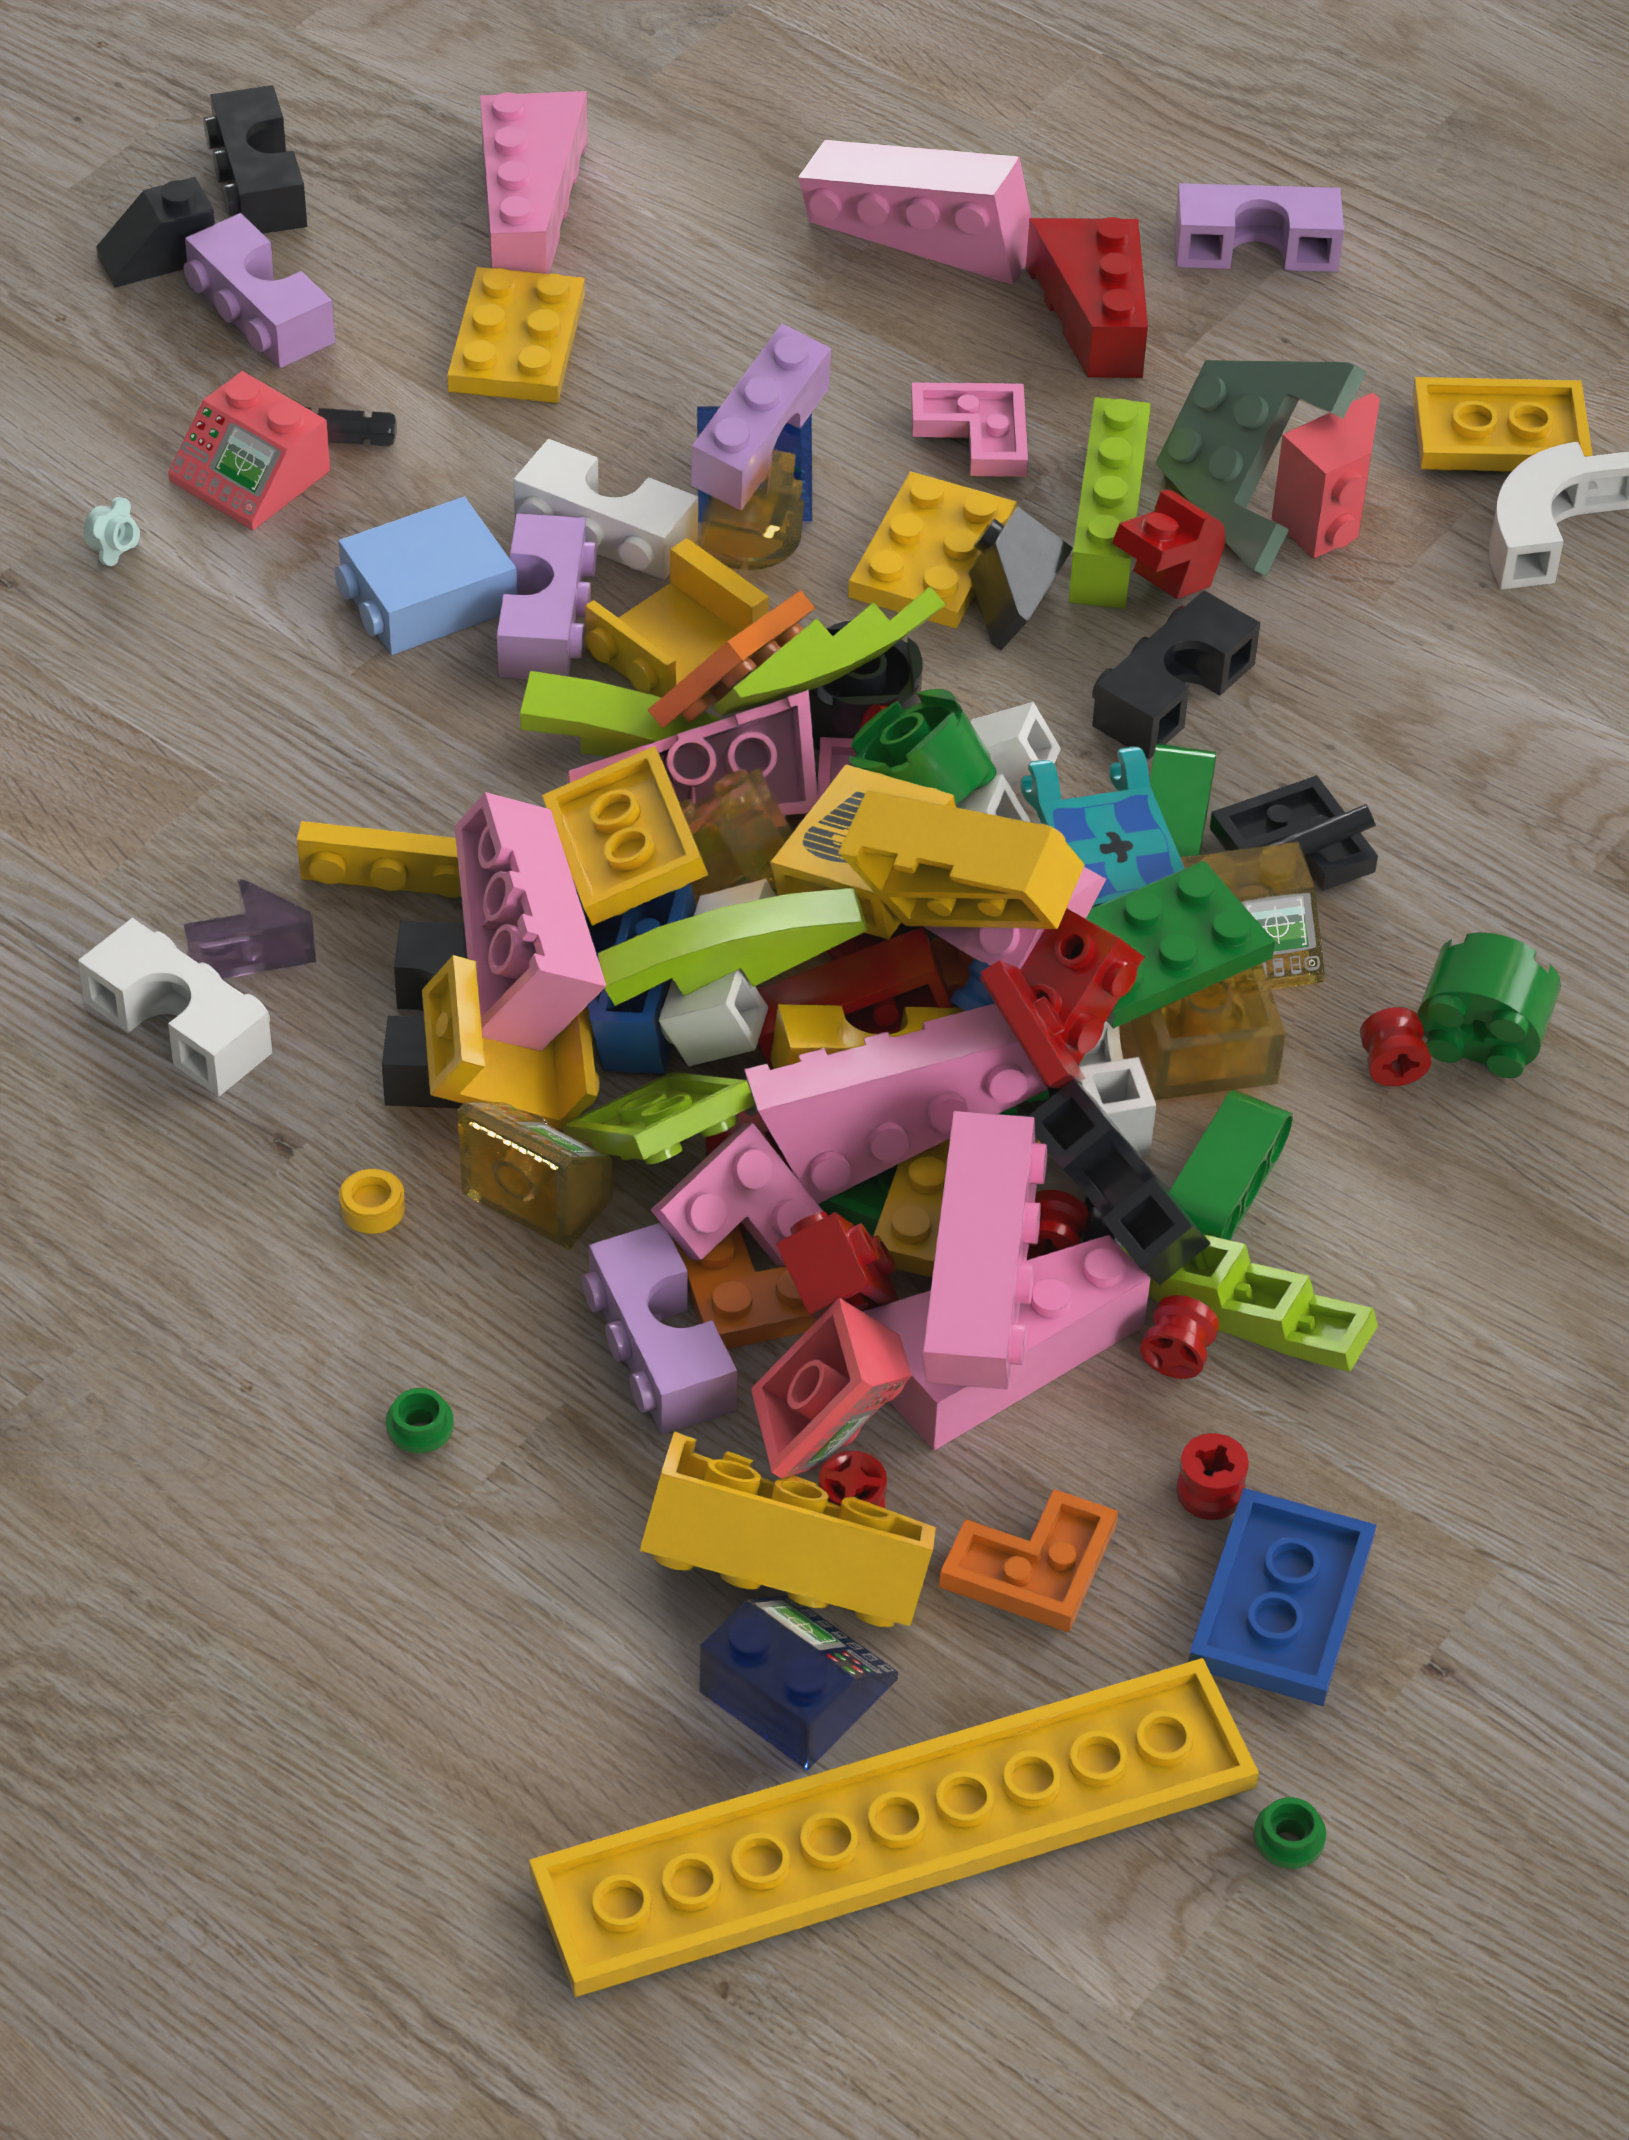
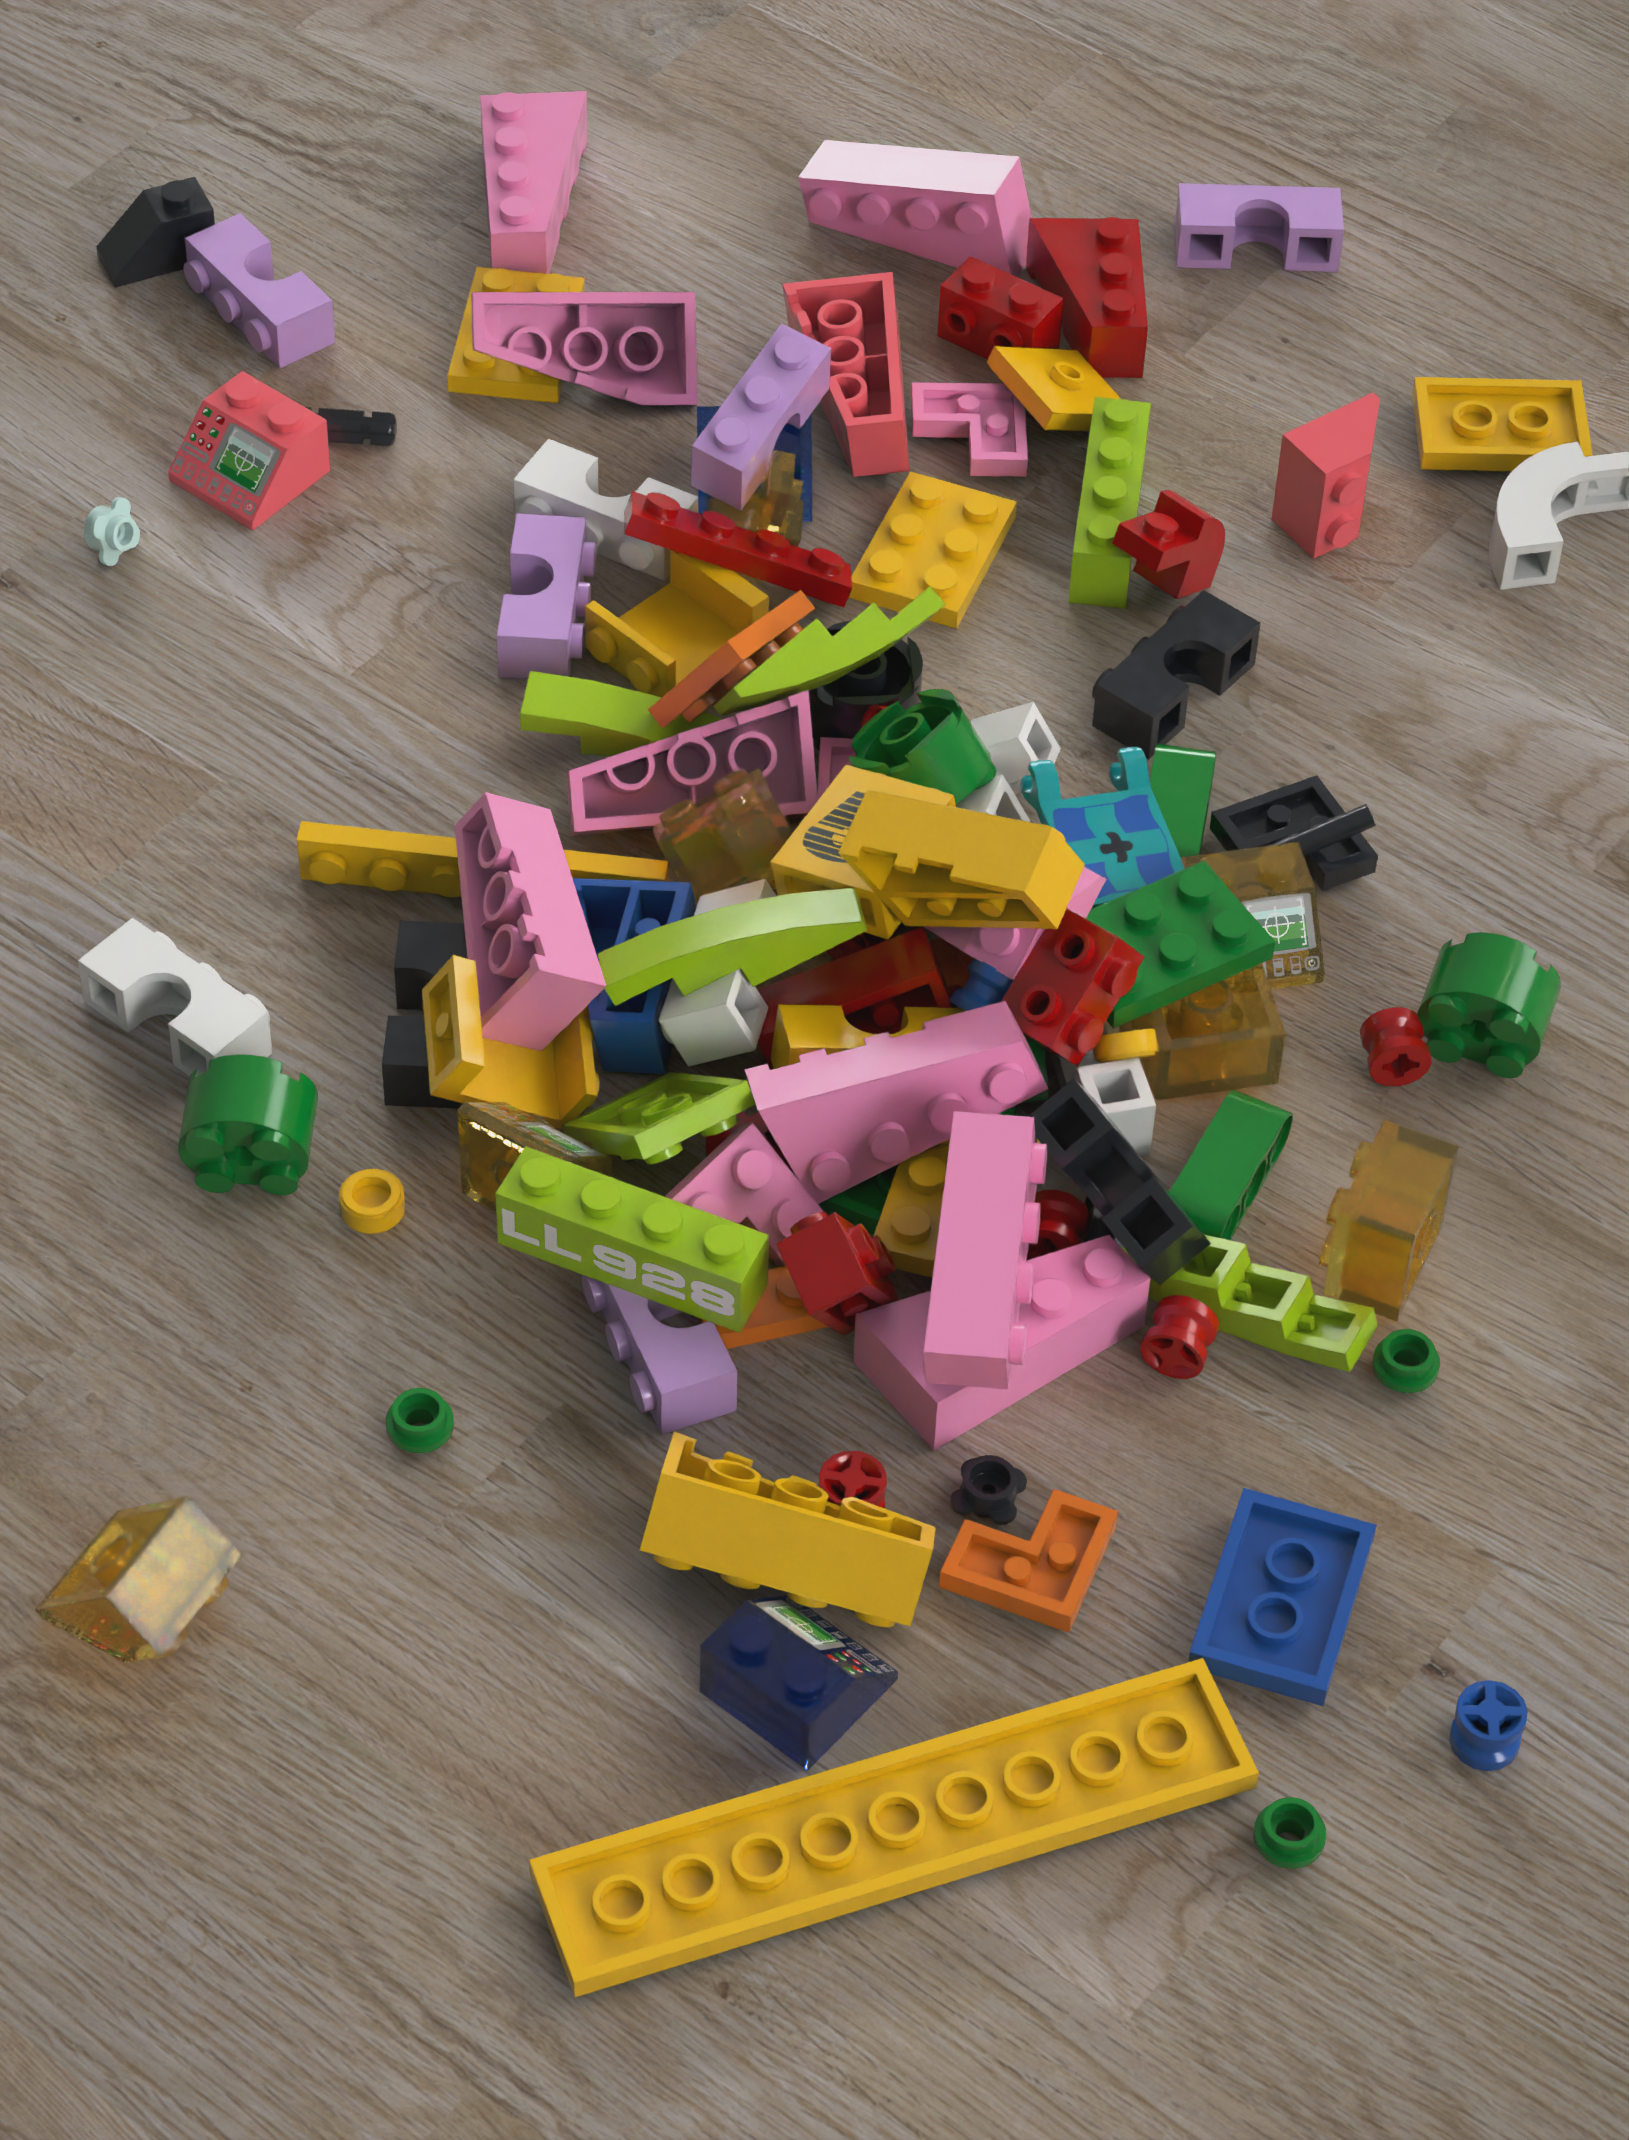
clear purple slope [184,879,316,979] -> none
black arch [203,85,307,234] -> none
light blue brick [334,496,517,655] -> none
yellow plate [542,746,708,925] -> none
coral slope [751,1298,912,1478] -> none
slope [968,506,1073,650] -> none
red plate [979,960,1086,1089] -> none
sand green wing [1156,360,1366,576] -> none
red wheel [1176,1433,1249,1520] -> none
none -> clear yellow slope [35,1496,242,1663]
none -> green brick [178,1054,318,1195]
none -> bright pink wedge [471,292,698,406]
none -> lime brick [495,1146,769,1333]
none -> red plate [624,491,852,608]
none -> coral wedge [782,272,910,477]
none -> red brick [937,256,1063,359]
none -> black plate [950,1455,1027,1525]
none -> yellow plate [986,346,1121,431]
none -> yellow tile [1093,1029,1158,1063]
none -> clear yellow brick [1319,1120,1459,1321]
none -> green plate [1372,1329,1440,1393]
none -> blue wheel [1449,1680,1528,1771]

